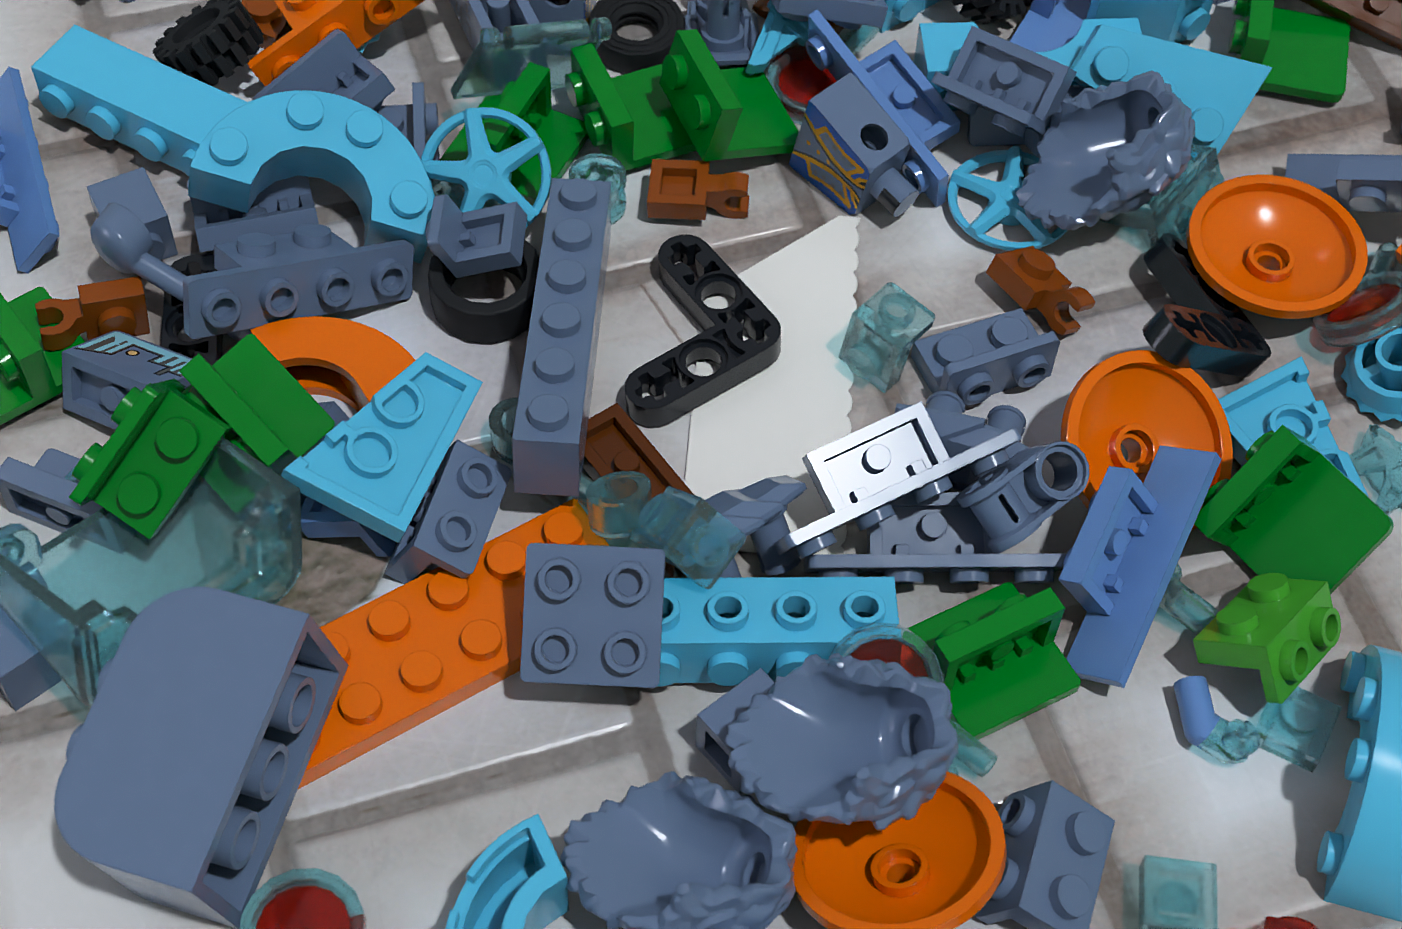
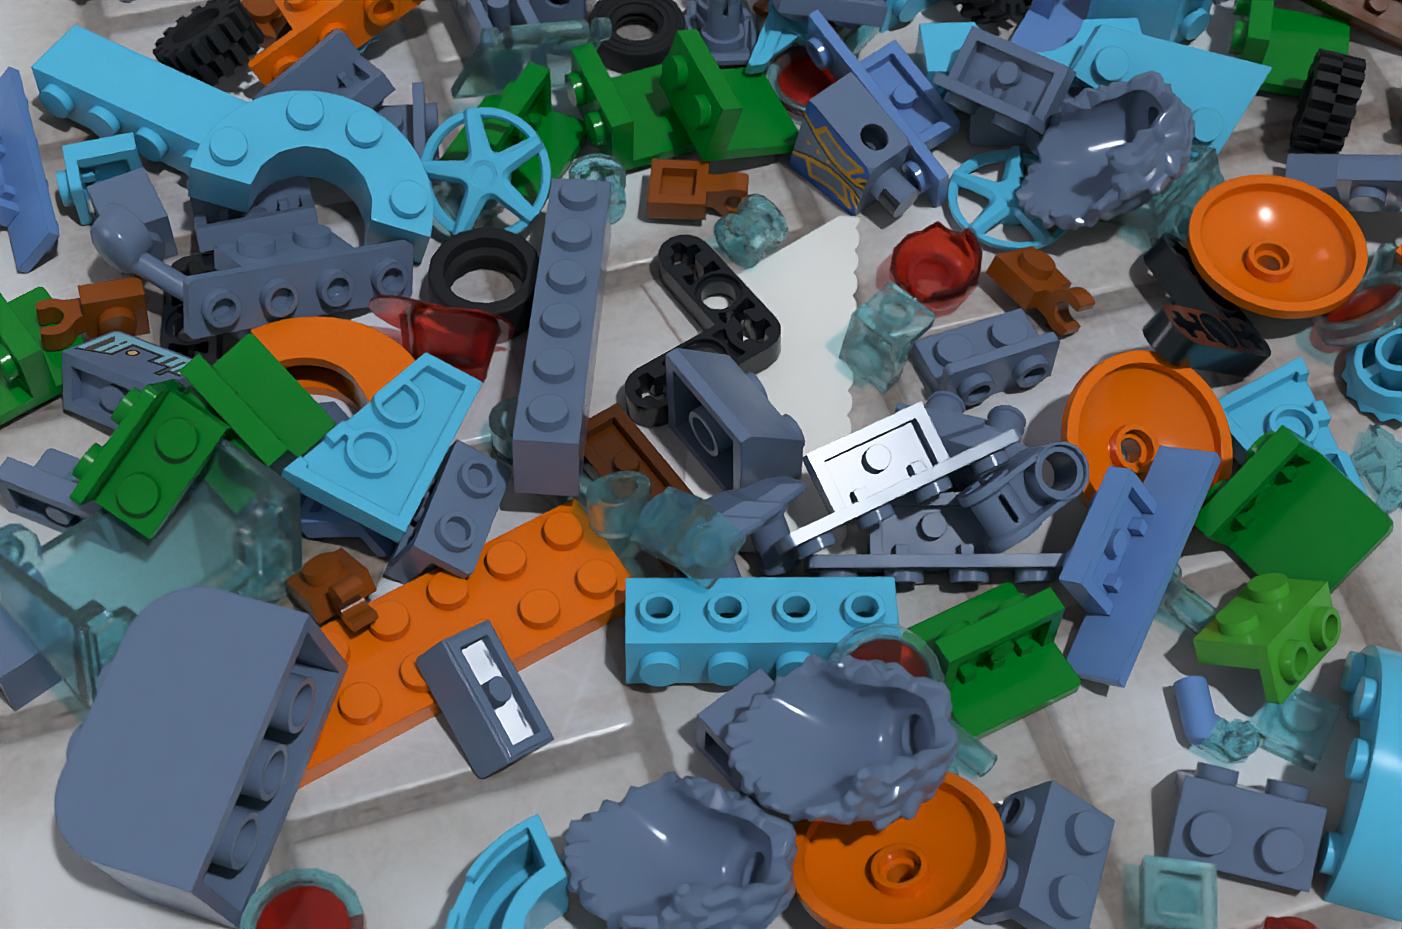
sand blue bracket [426,194,528,278] -> none
sand blue bracket [520,543,666,688] -> none
none -> medium azure bracket [56,132,143,225]
none -> dark orange plate [284,548,379,632]
none -> clear red piece [369,295,515,382]
none -> sand blue slope [416,619,554,779]
none -> sand blue slope [665,348,805,491]
none -> clear light blue wheel [714,193,789,269]
none -> clear red hair [889,222,983,313]
none -> sand blue bracket [1164,762,1327,892]
none -> black tyre [1289,48,1367,154]

